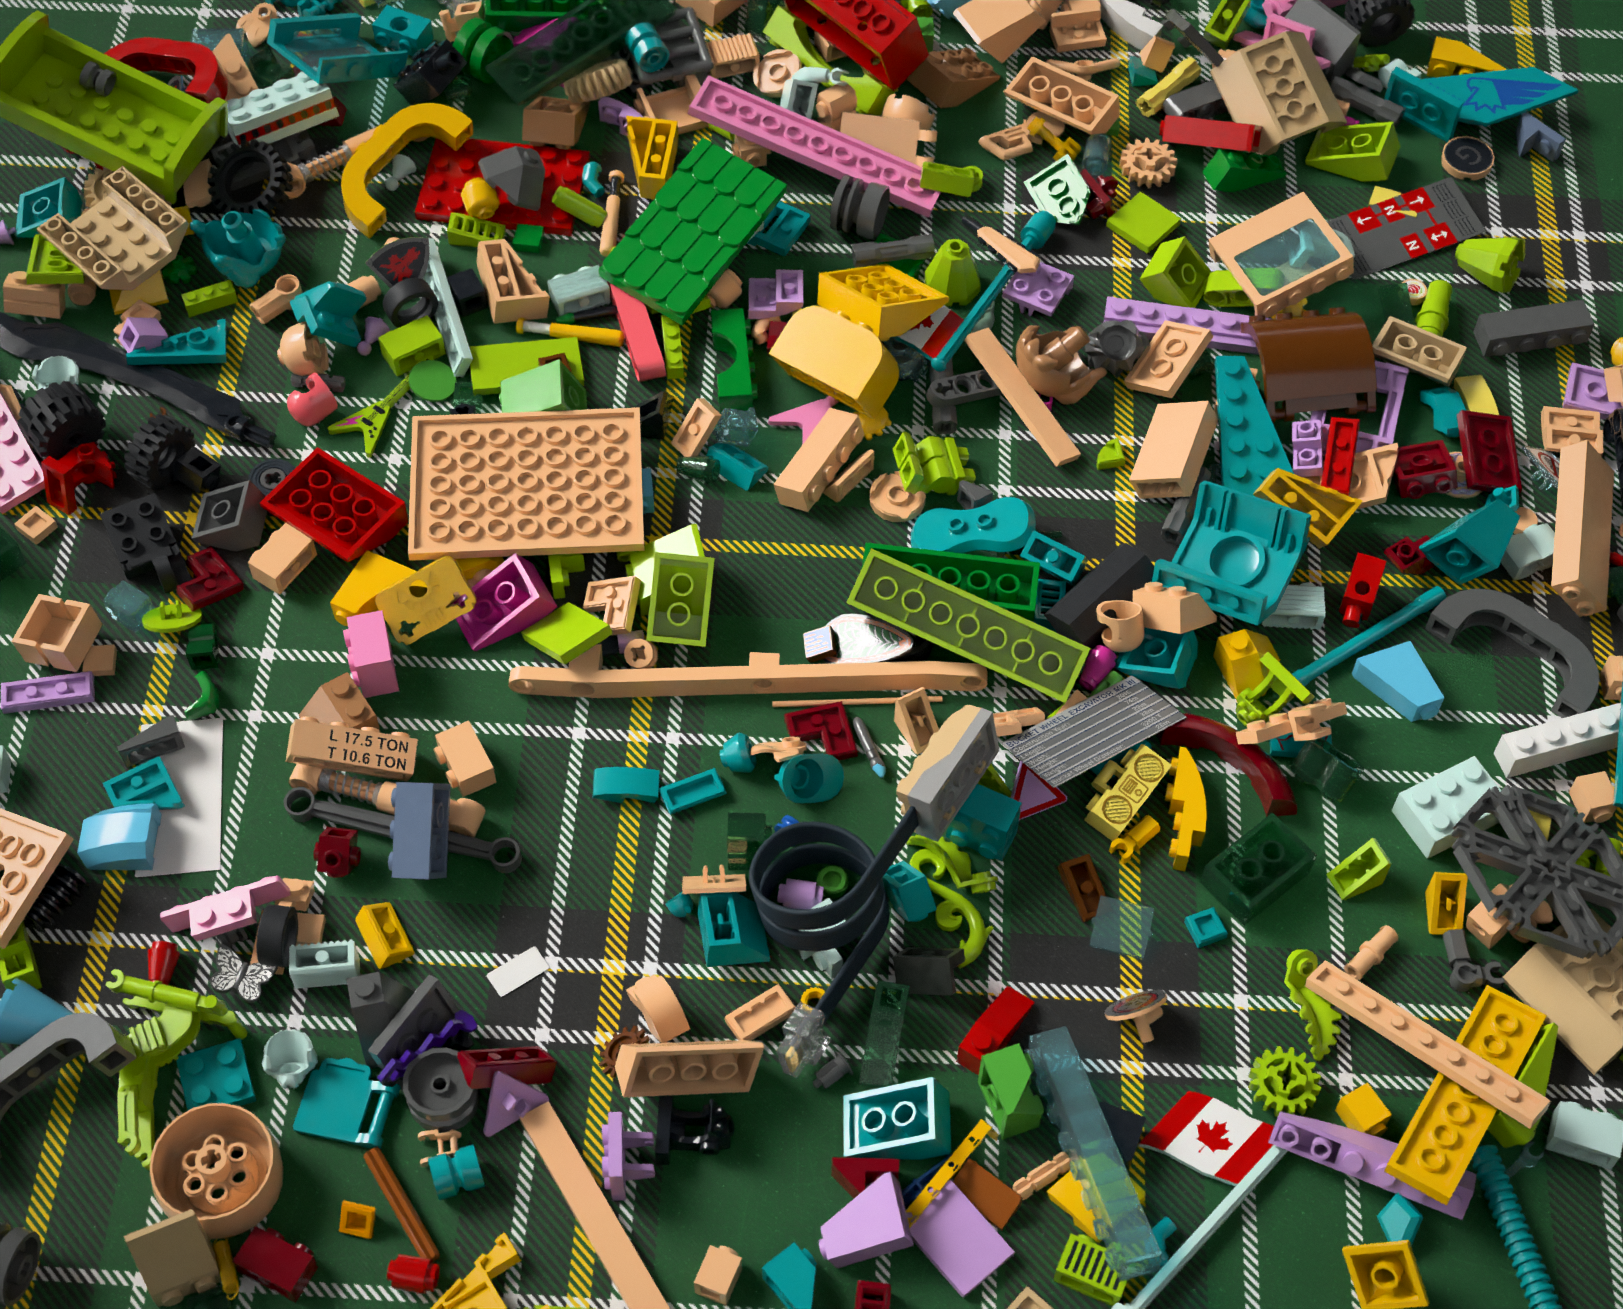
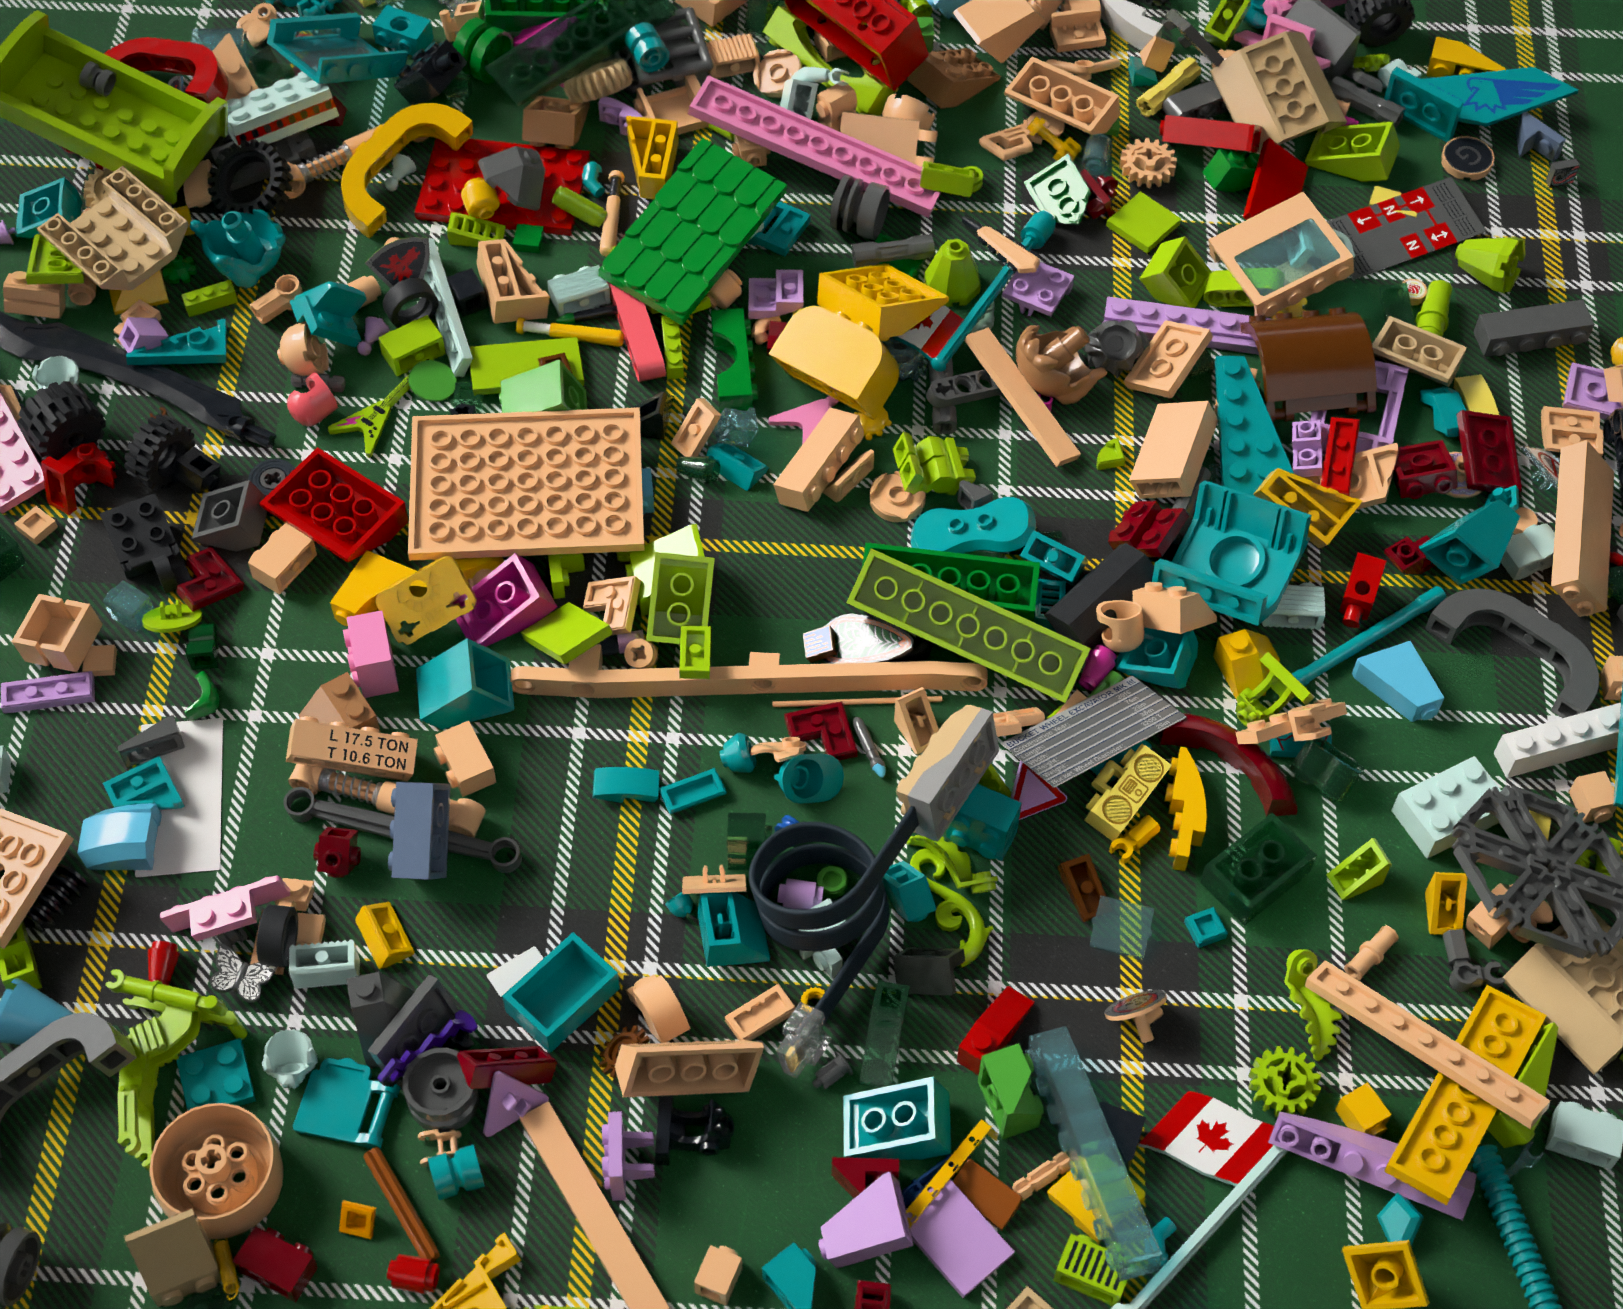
none -> teal slope [416,638,515,729]
none -> teal piece [502,932,620,1053]
none -> lime slope [679,626,711,679]
none -> dark red plate [1108,501,1189,557]
none -> red tile [1243,138,1308,246]
none -> dark grey tile [1546,159,1580,187]

